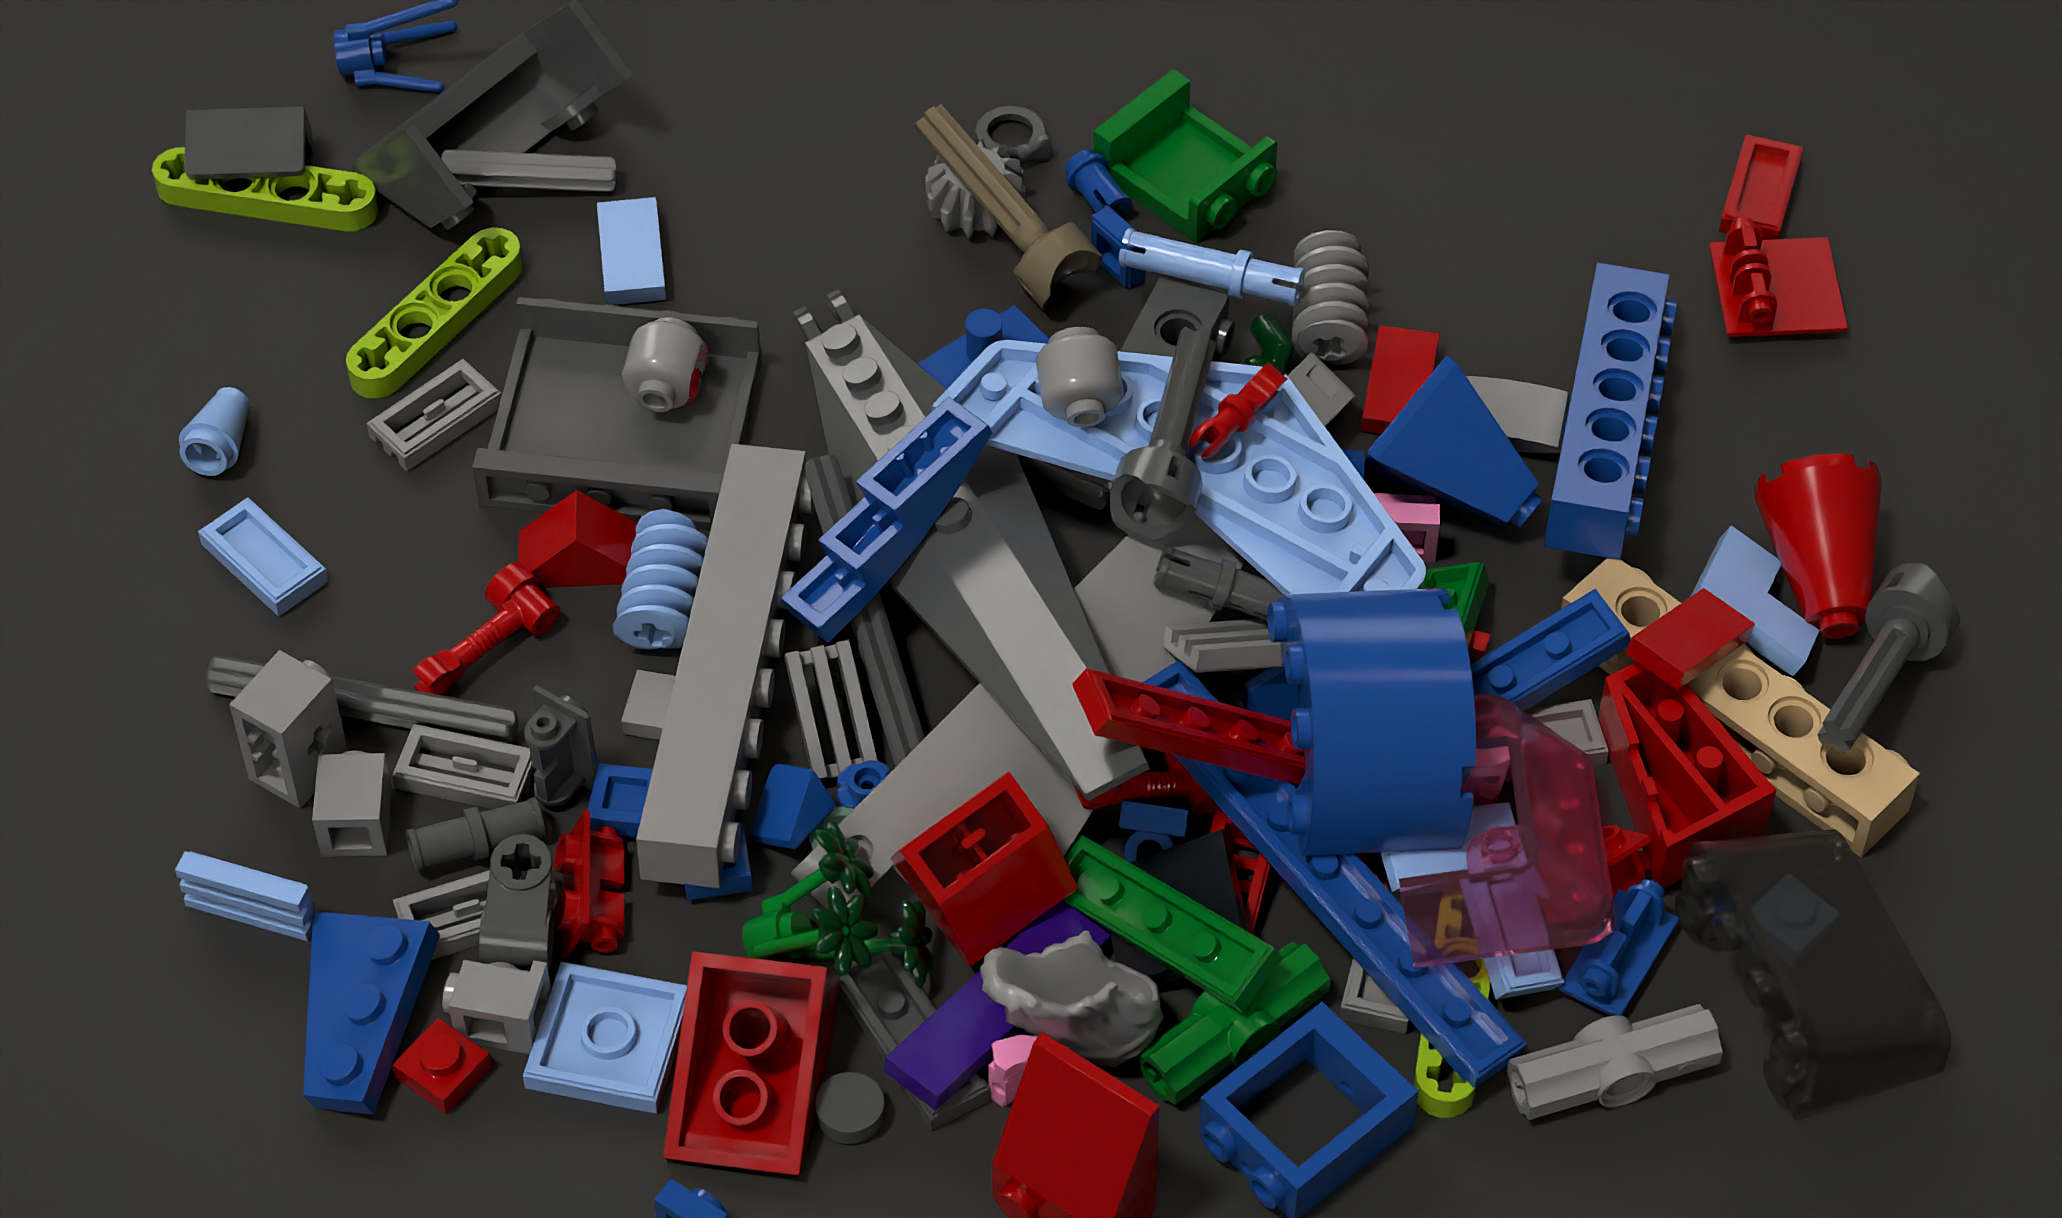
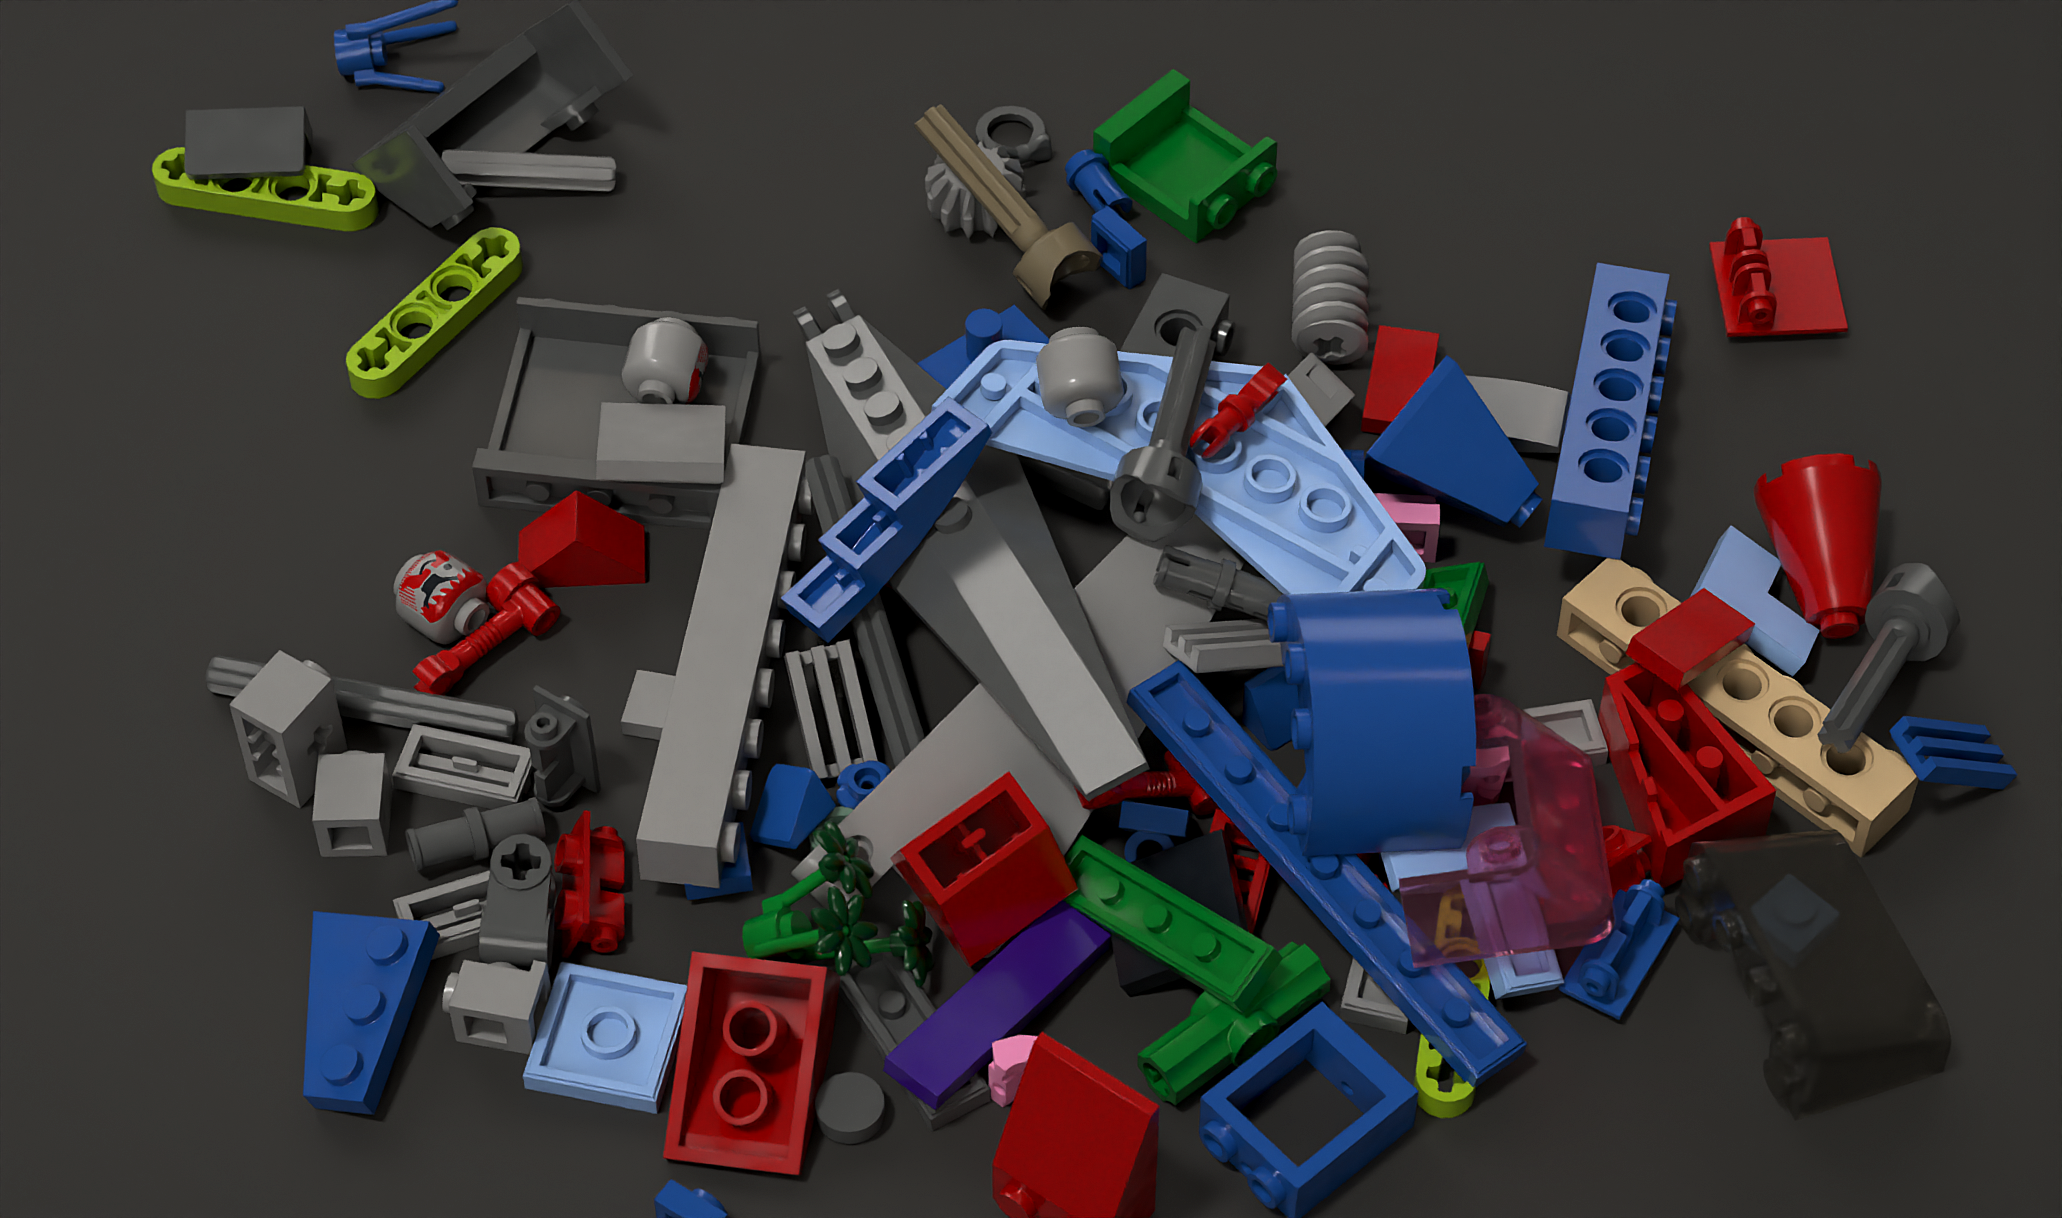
light blue tile [175,851,314,942] -> none
light blue cone [179,387,250,476] -> none
light blue tile [198,497,329,617] -> none
light grey tile [366,359,502,471] -> none
red plate [392,1018,492,1115] -> none
blue plate [588,763,653,837] -> none
light blue tile [597,197,666,305] -> none
light blue piece [613,509,708,650] -> none
light grey piece [980,931,1164,1067] -> none
red tile [1072,669,1306,785] -> none
light blue pin [1119,228,1305,307] -> none
dark green arm [1244,313,1294,375] -> none
blue tile [1470,588,1631,739] -> none
light grey piece [1507,1004,1723,1120] -> none
red tile [1719,134,1803,240] -> none
none -> light grey head [393,550,489,645]
none -> light grey tile [596,402,726,484]
none -> blue tile [1889,716,2018,790]

